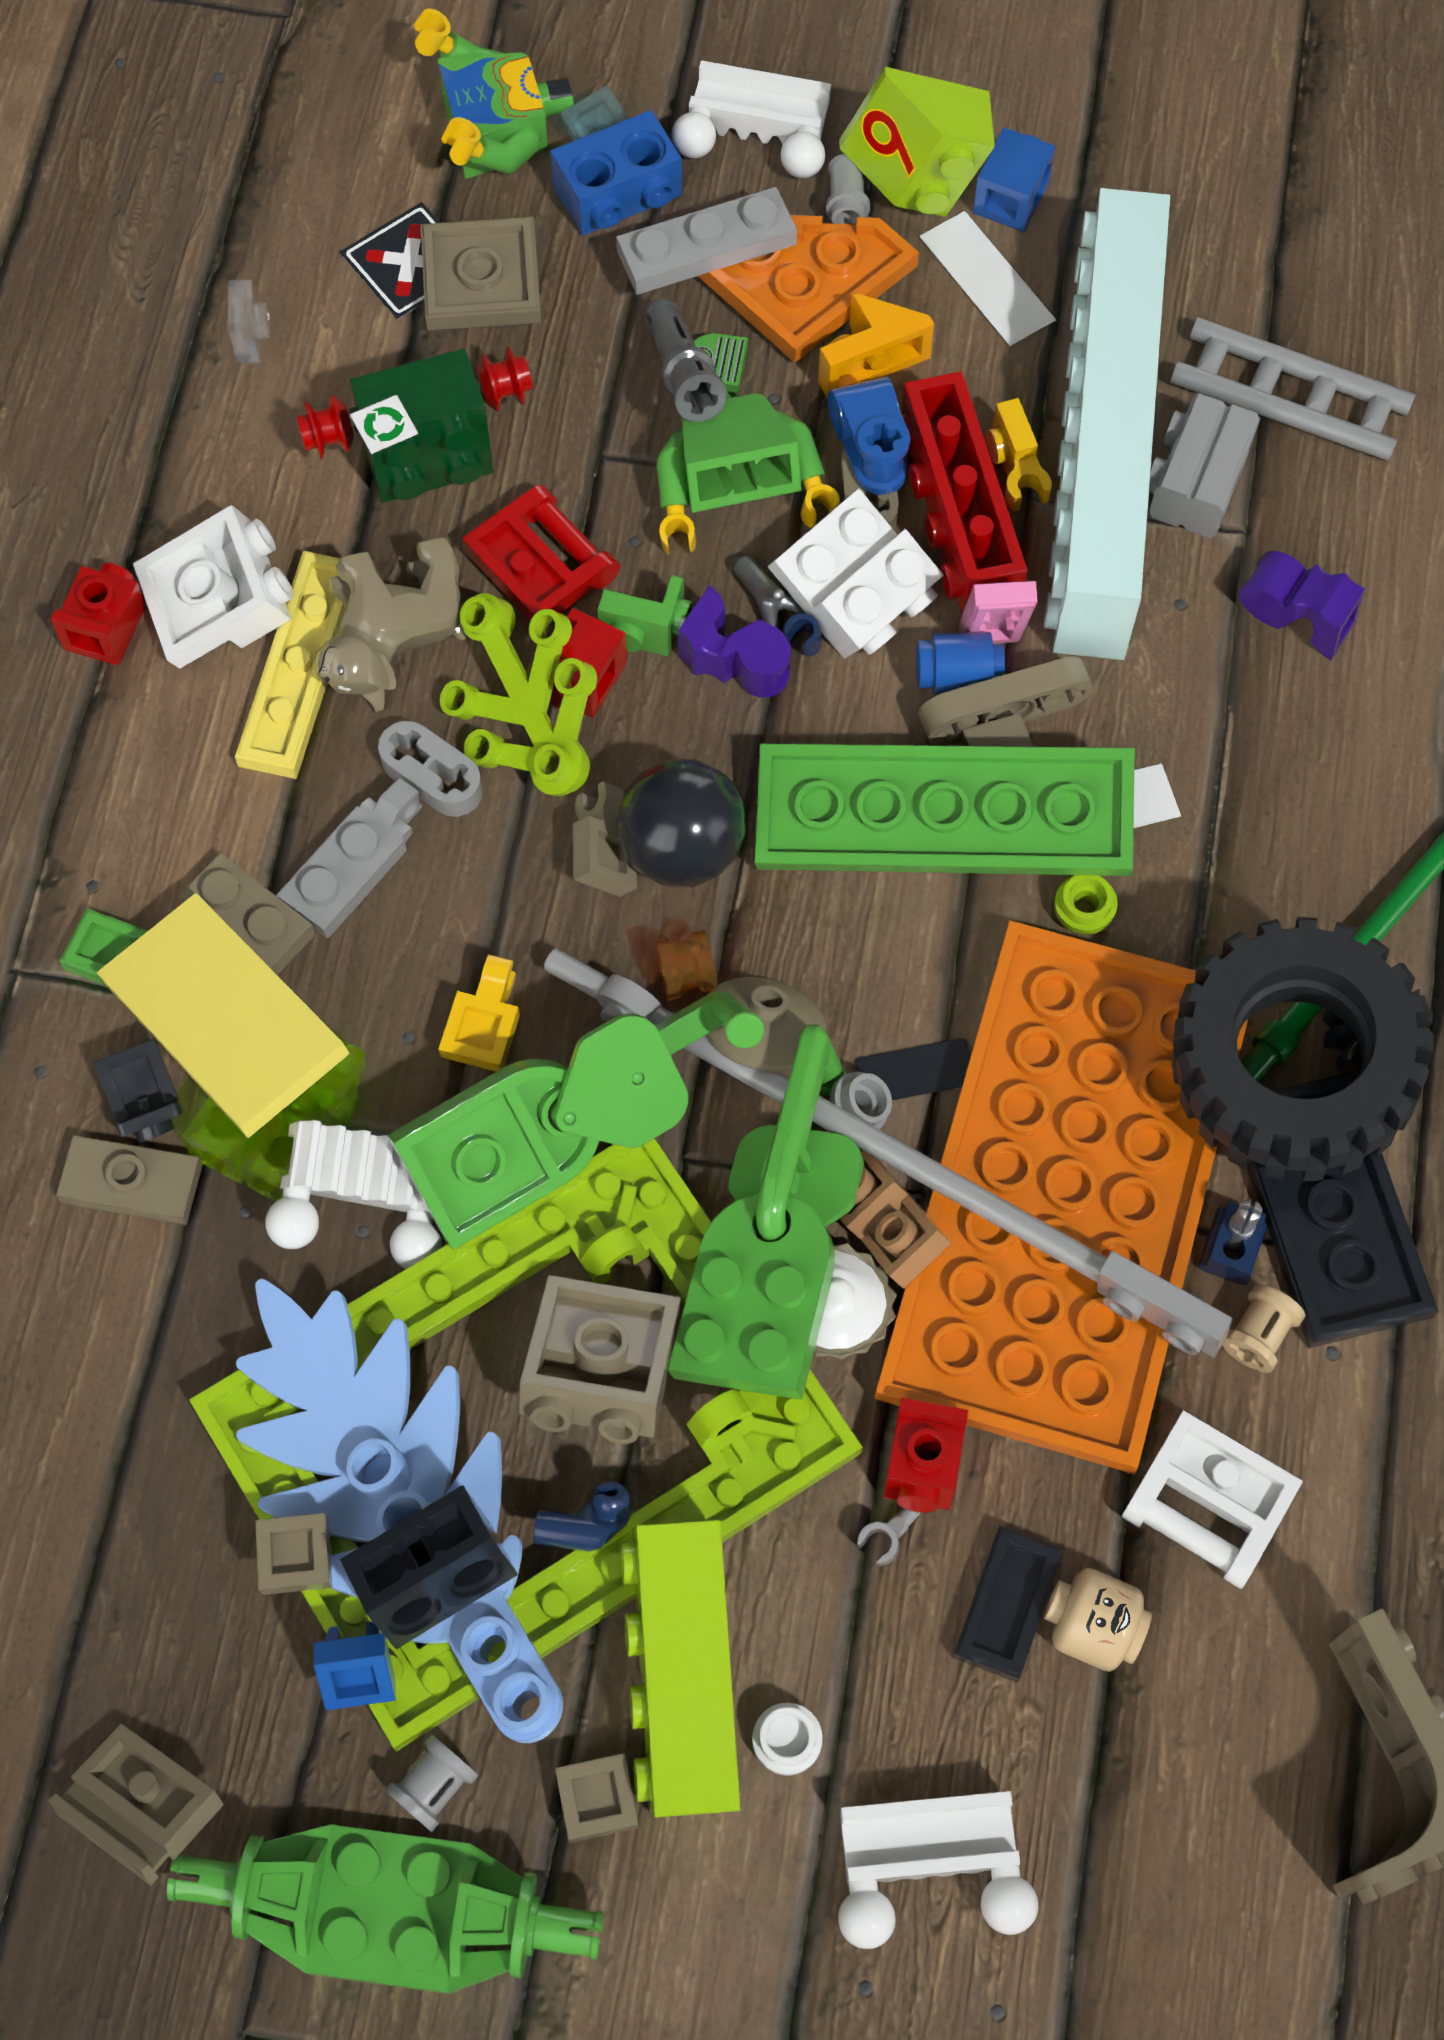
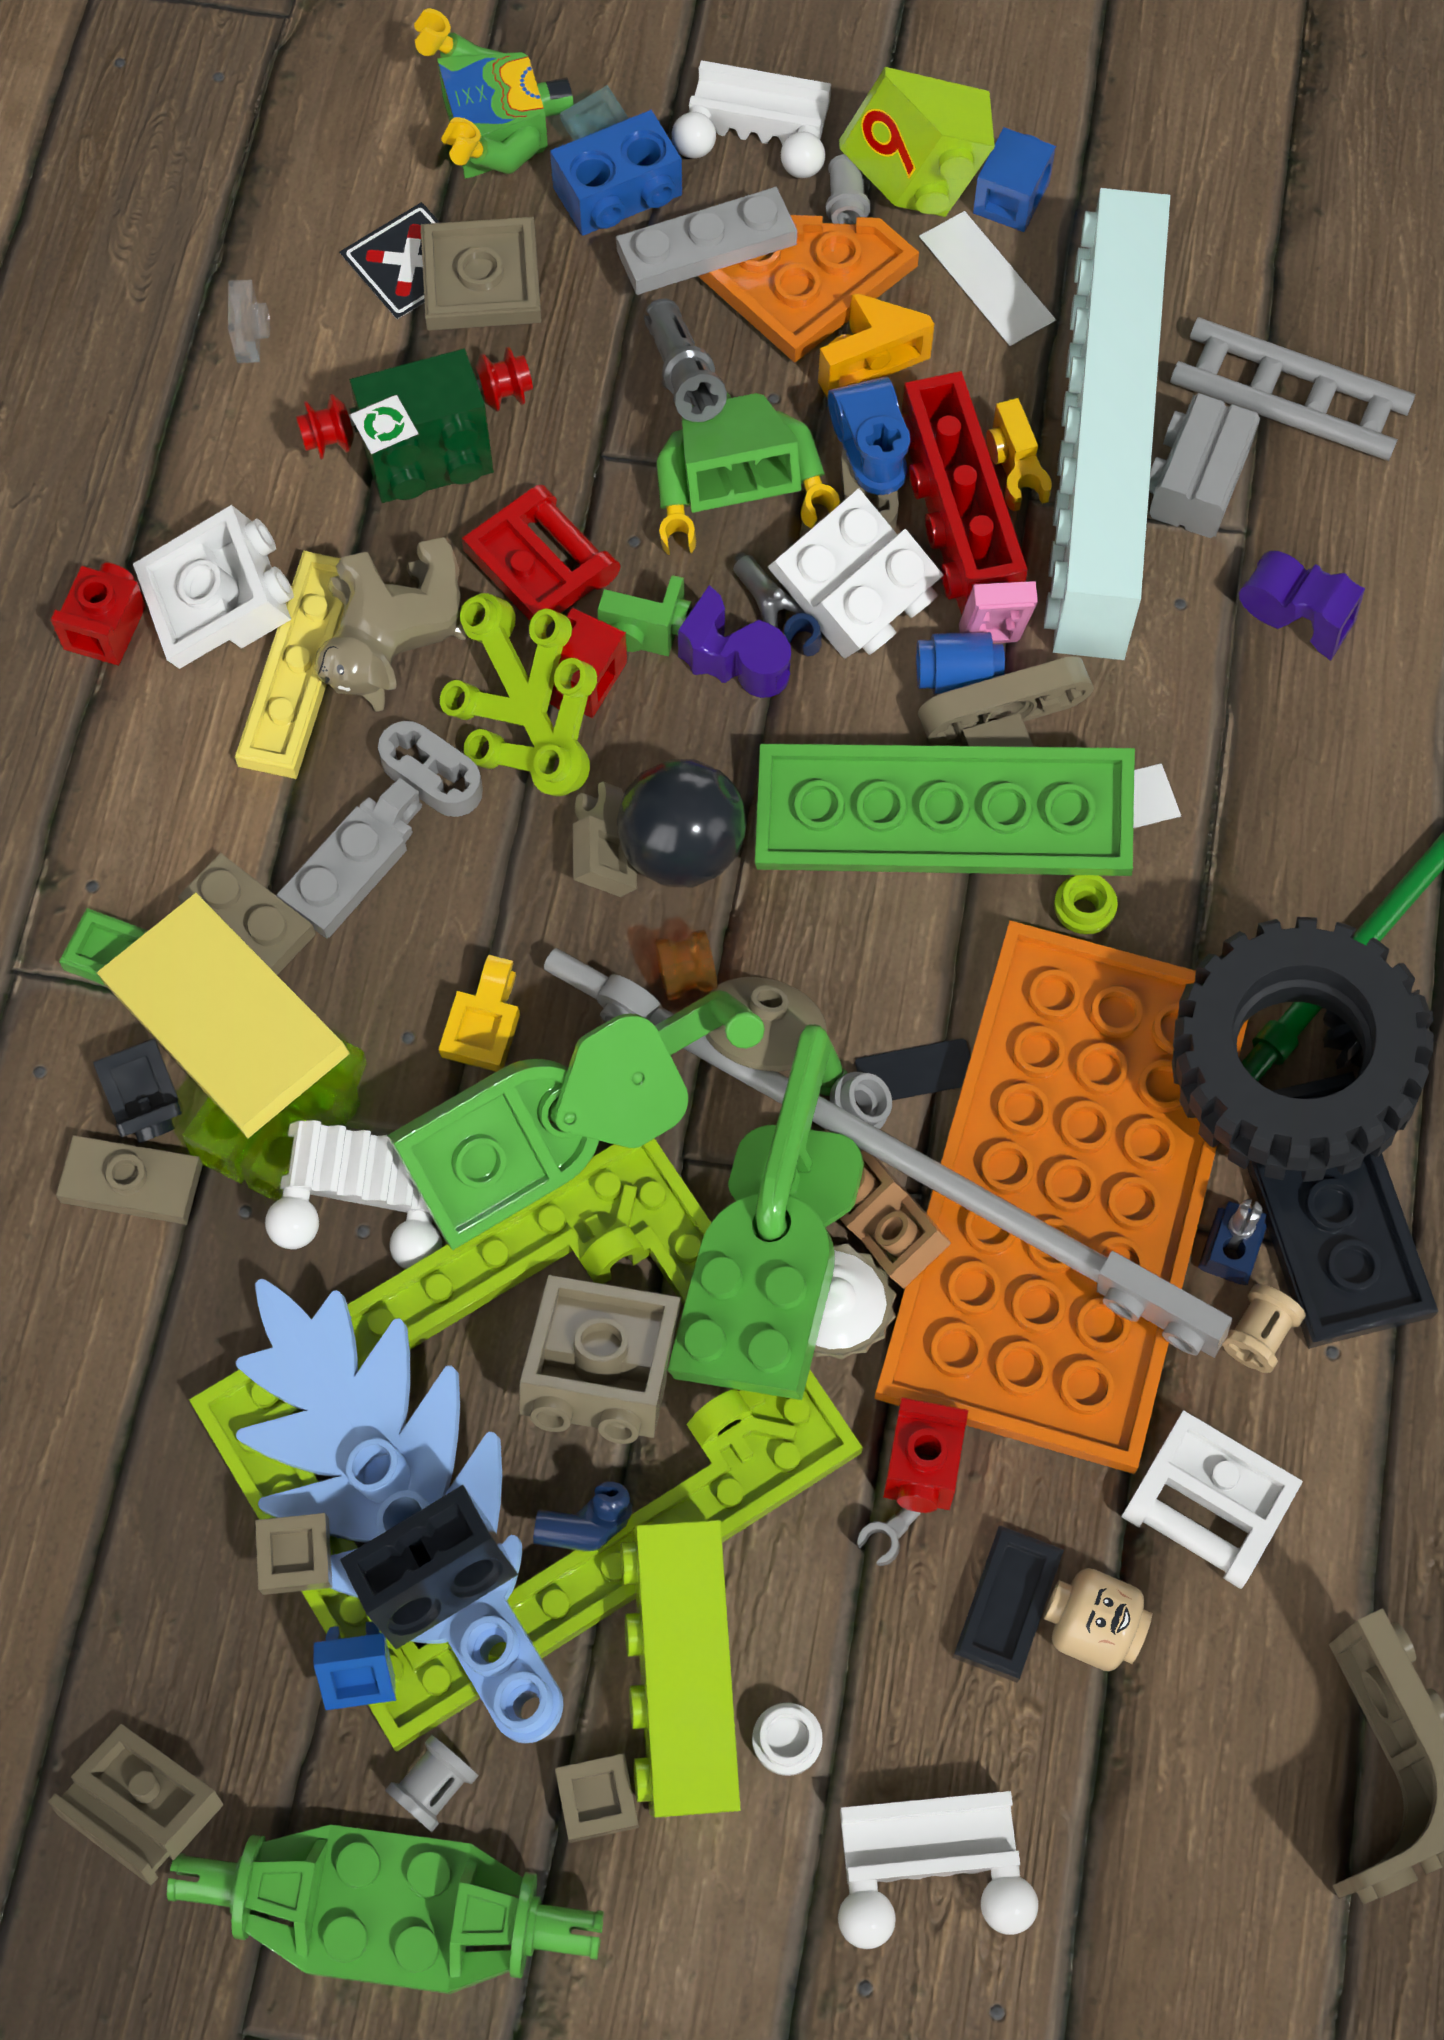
bright green tile [694,333,748,397] -> none

